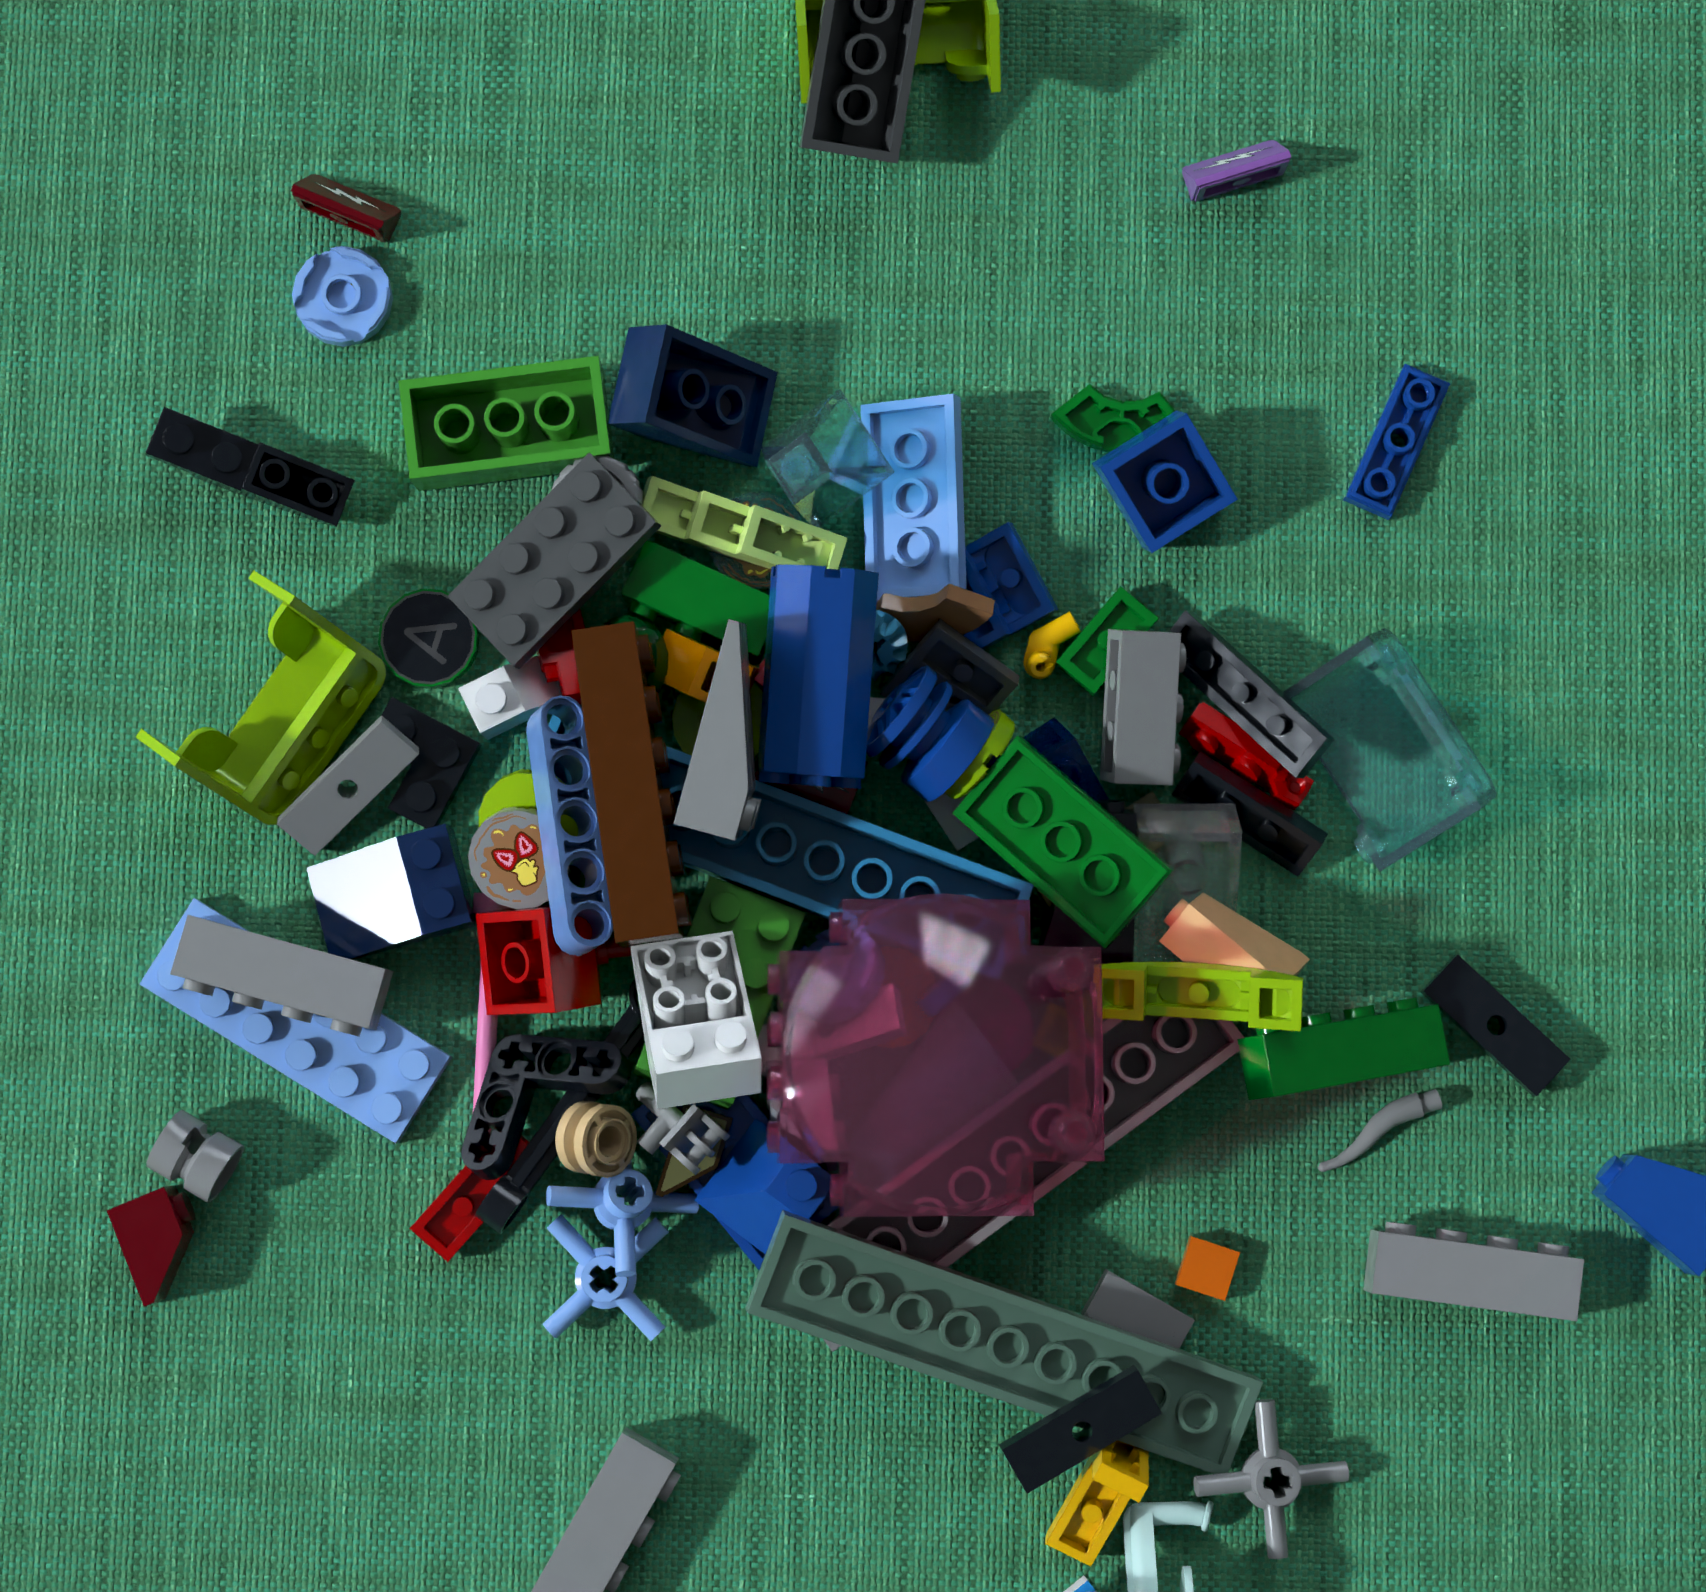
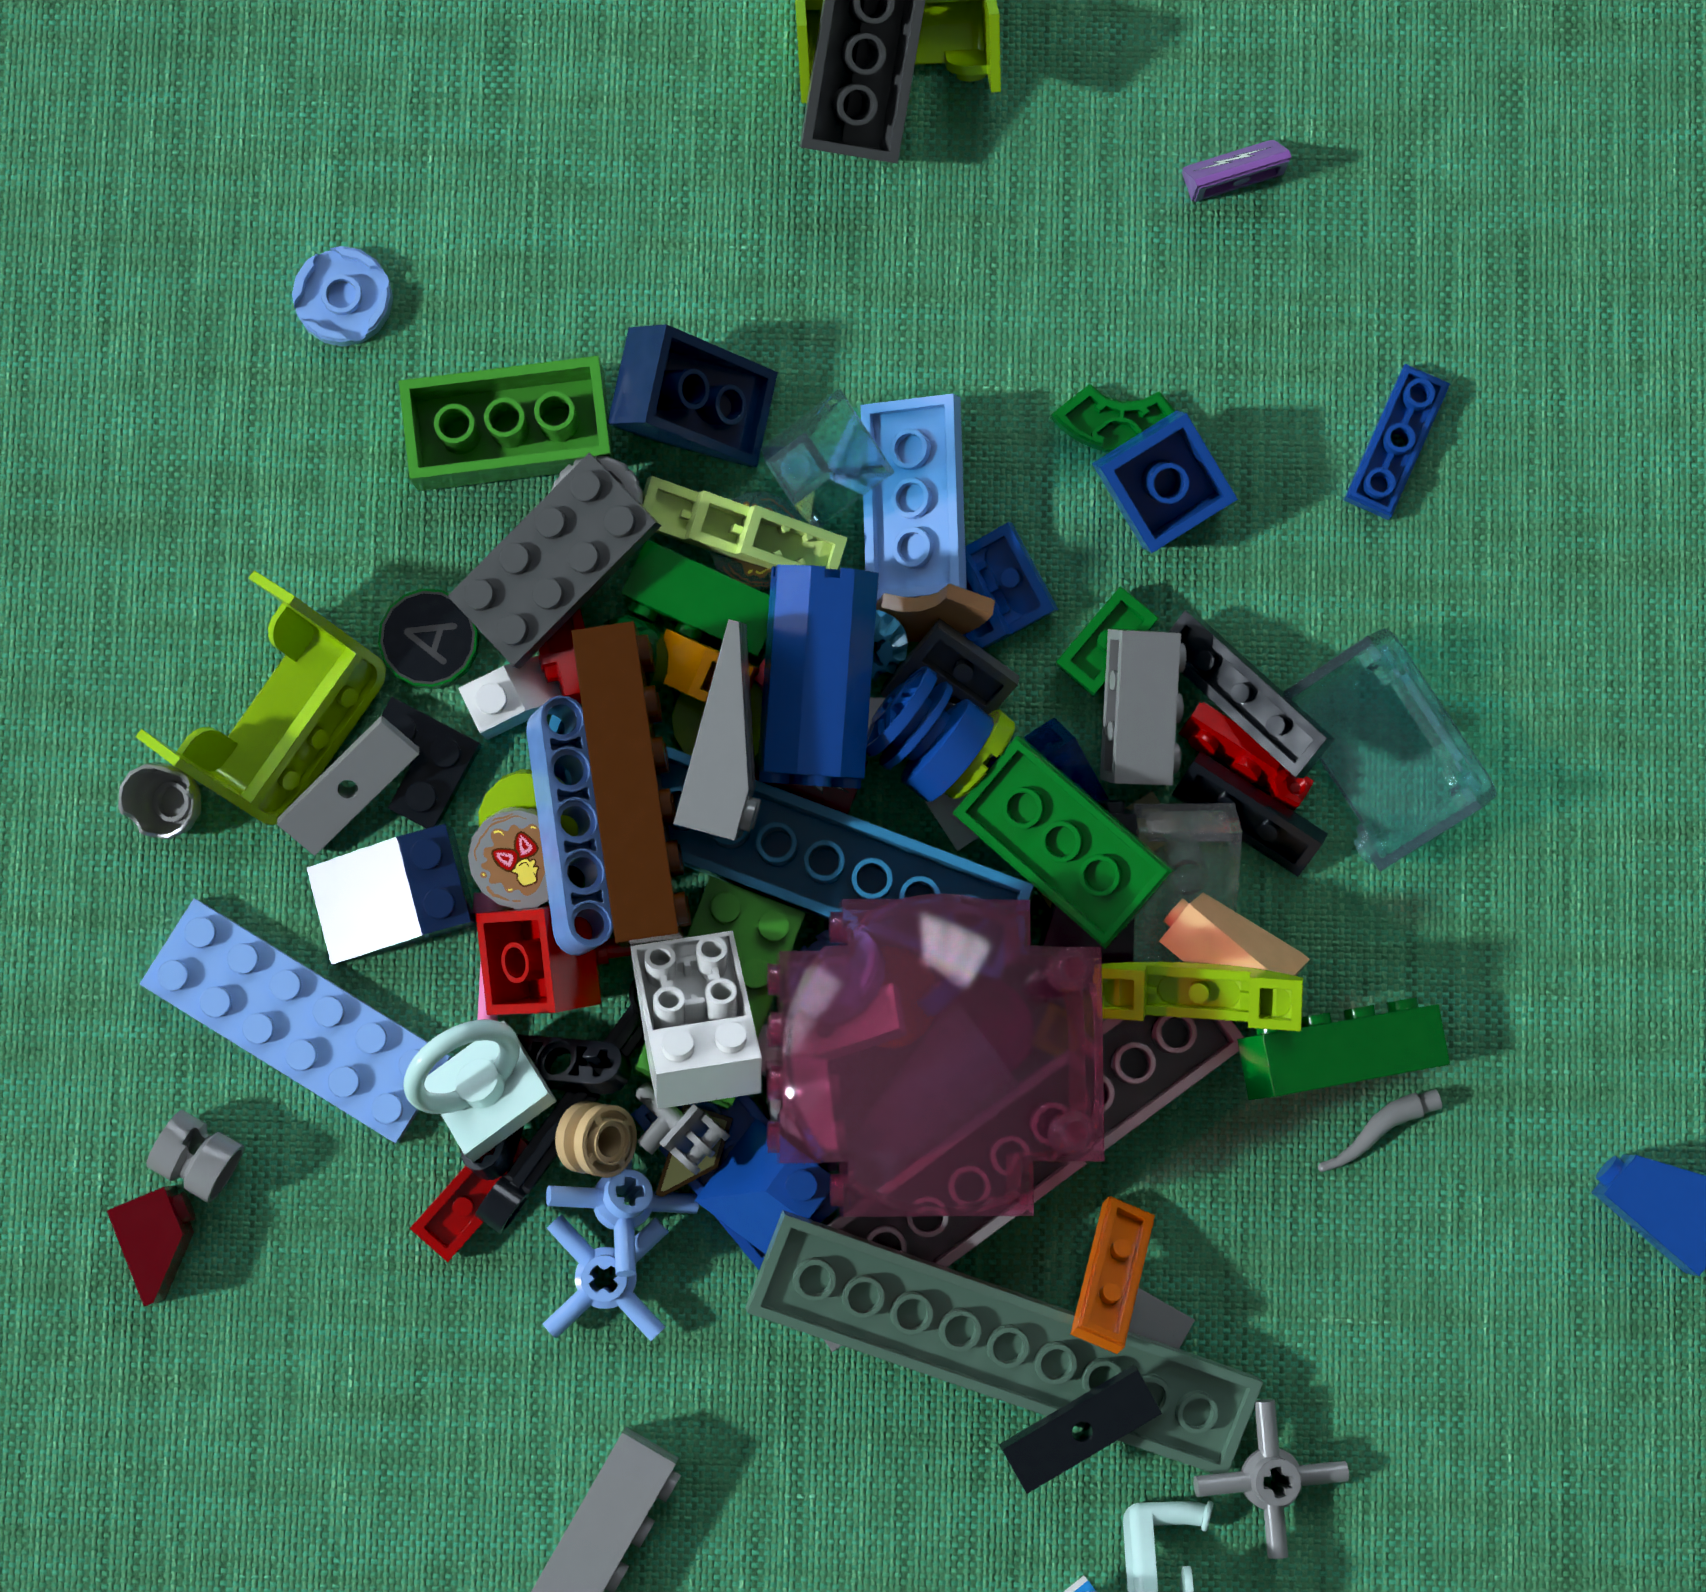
black slope [146,407,355,527] -> none
light grey brick [170,915,393,1037] -> none
dark red slope [290,174,401,243] -> none
yellow arm [1023,611,1081,679] -> none
yellow bracket [1045,1440,1149,1567] -> none
orange tile [1175,1236,1240,1301] -> none
light grey brick [1363,1221,1584,1321] -> none
black tile [1421,954,1571,1096] -> none
none -> light grey hair [118,762,202,839]
none -> light aqua tile [403,1019,557,1162]
none -> orange tile [1070,1196,1155,1354]

